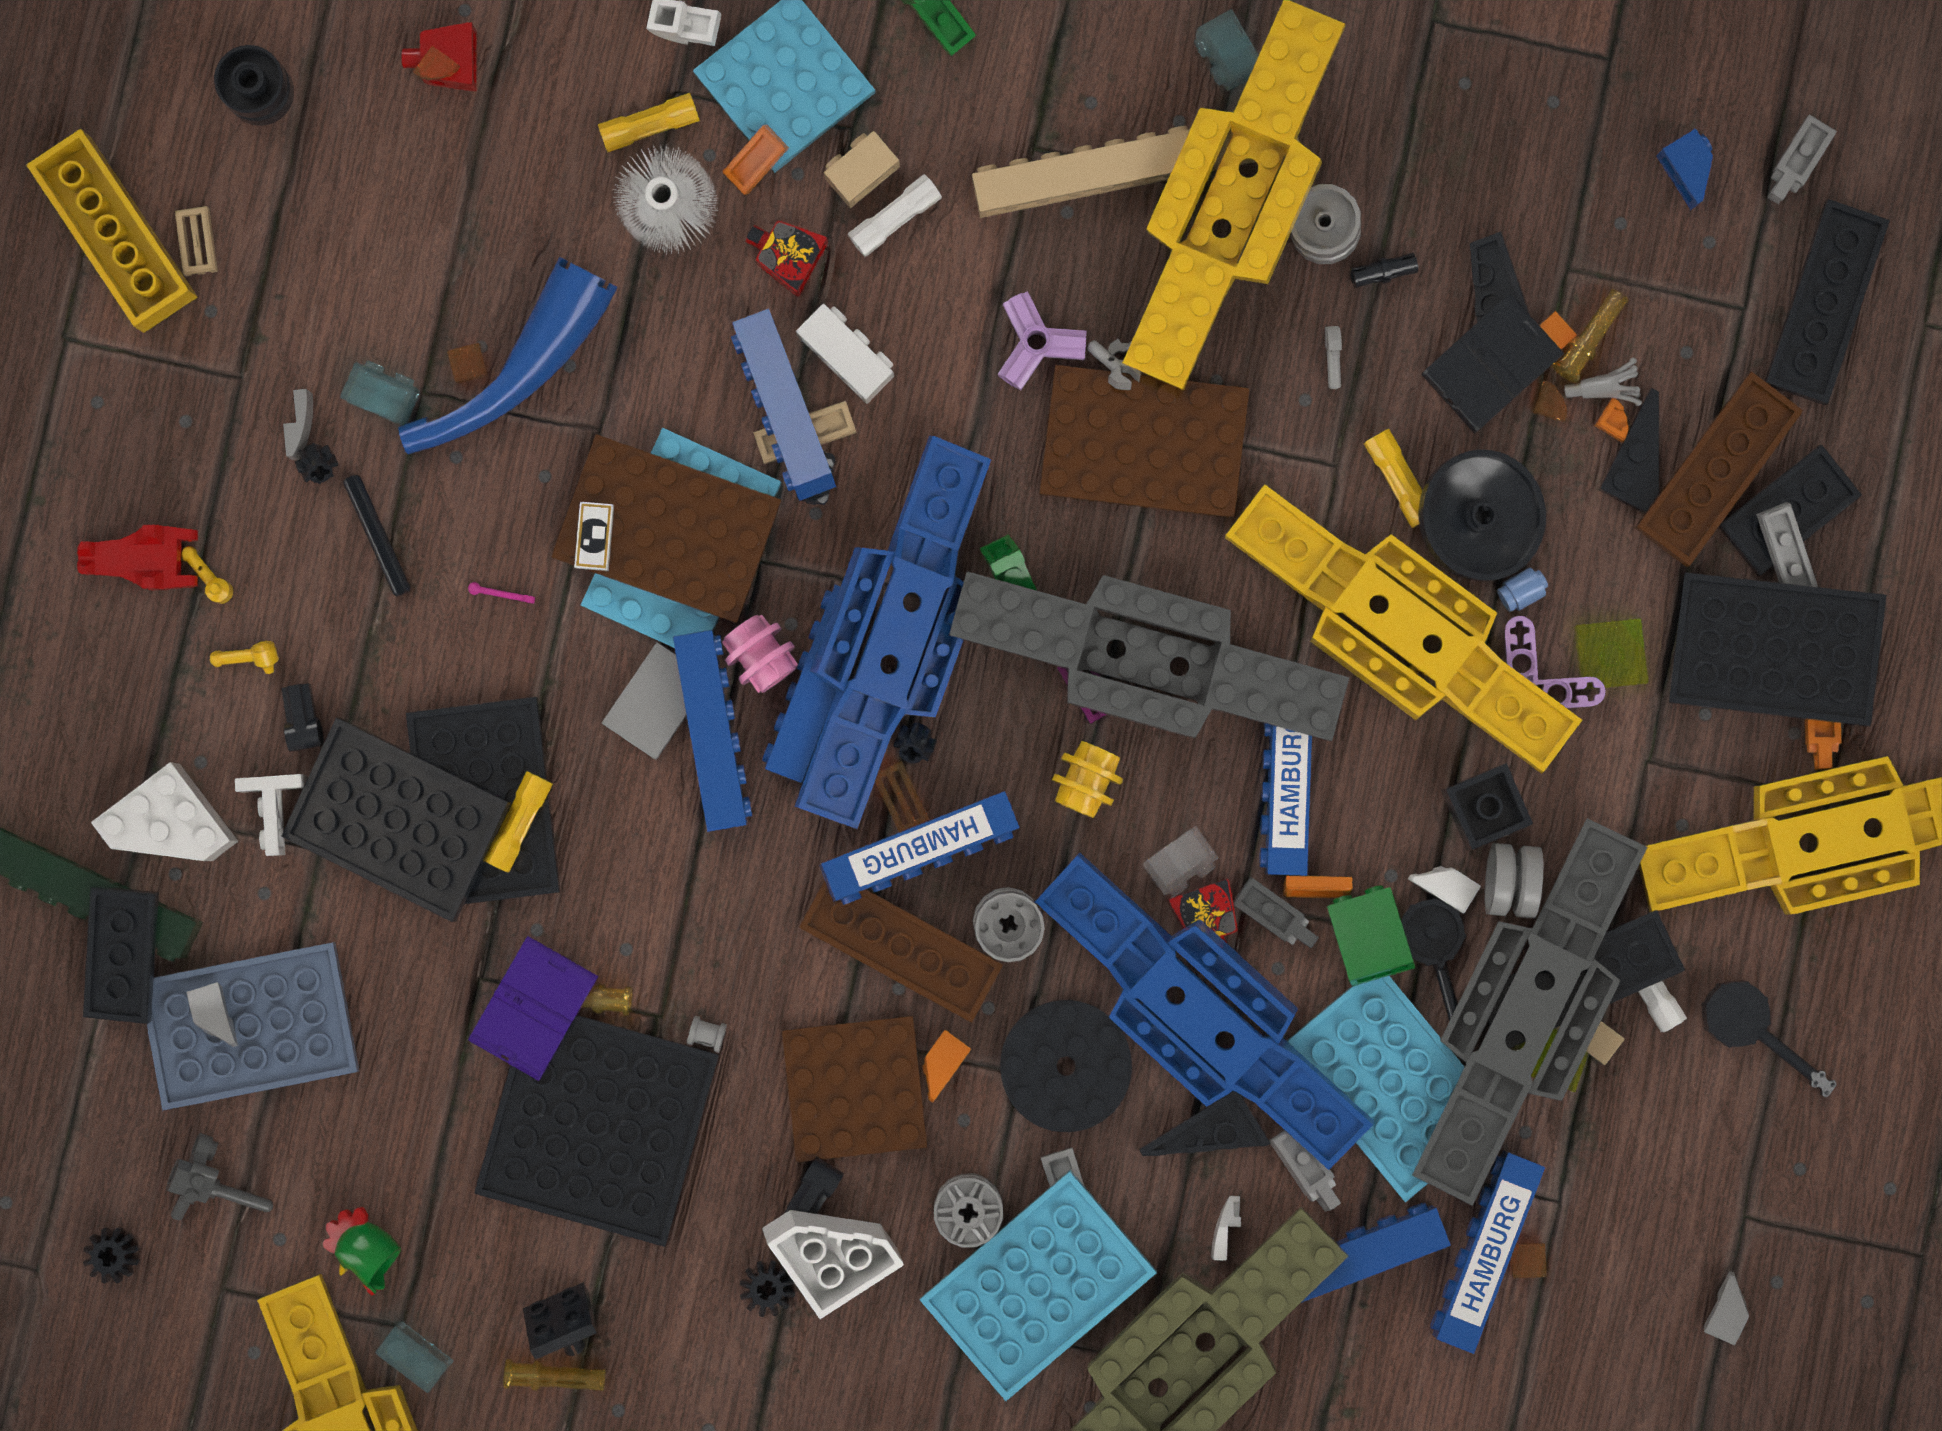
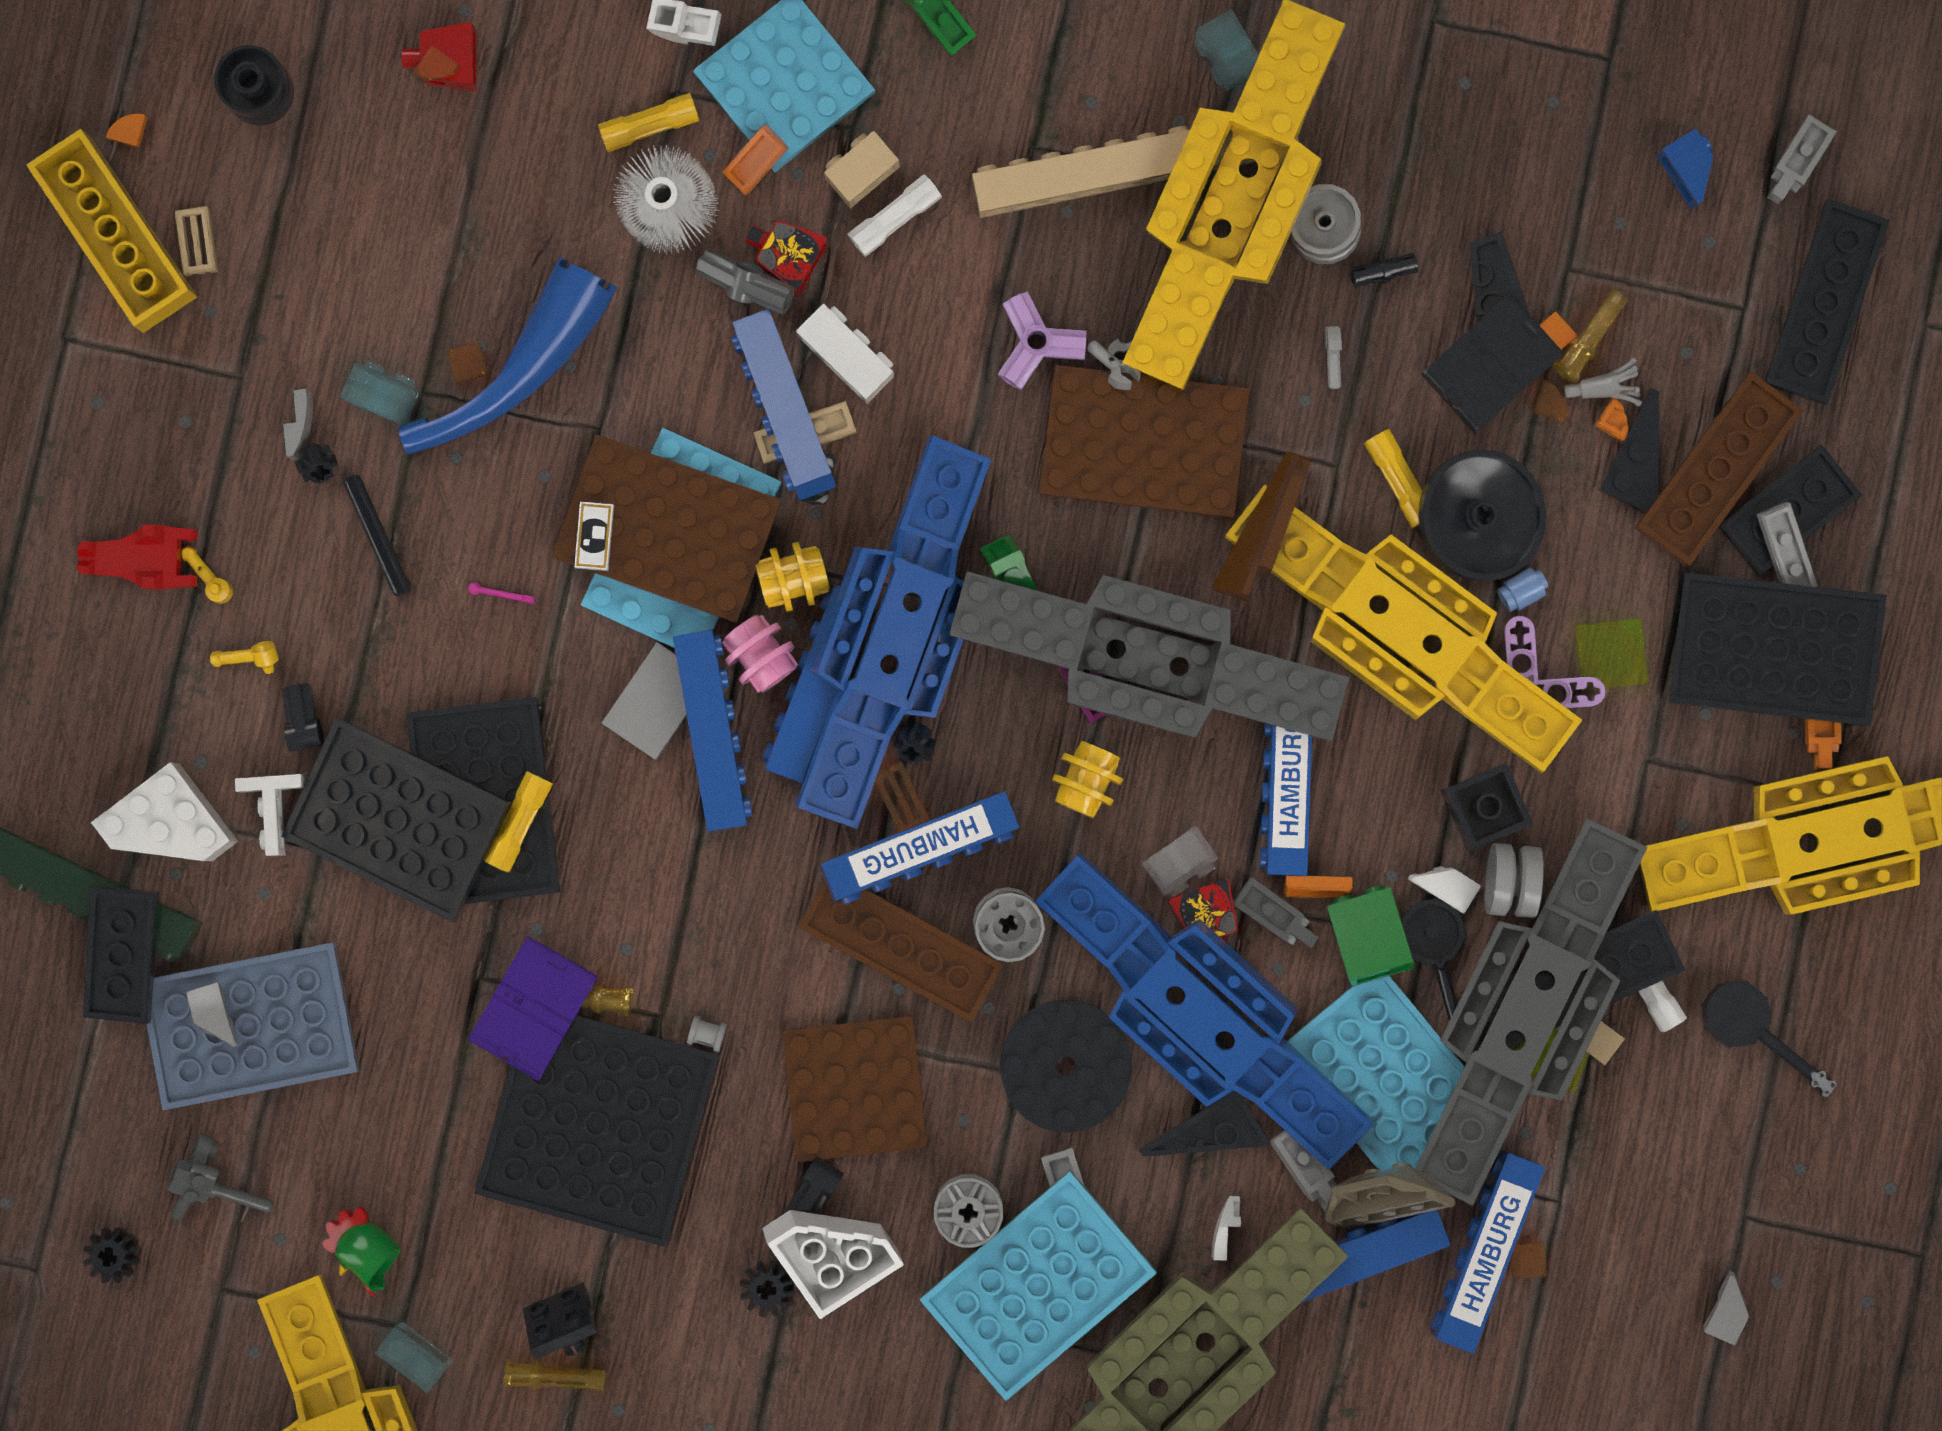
orange slope [922,1030,971,1103] -> none
none -> orange tile [105,114,148,148]
none -> dark grey piece [696,248,795,314]
none -> yellow piece [755,542,830,612]
none -> reddish brown wedge [1212,452,1312,602]
none -> dark tan wedge [1325,1163,1455,1230]

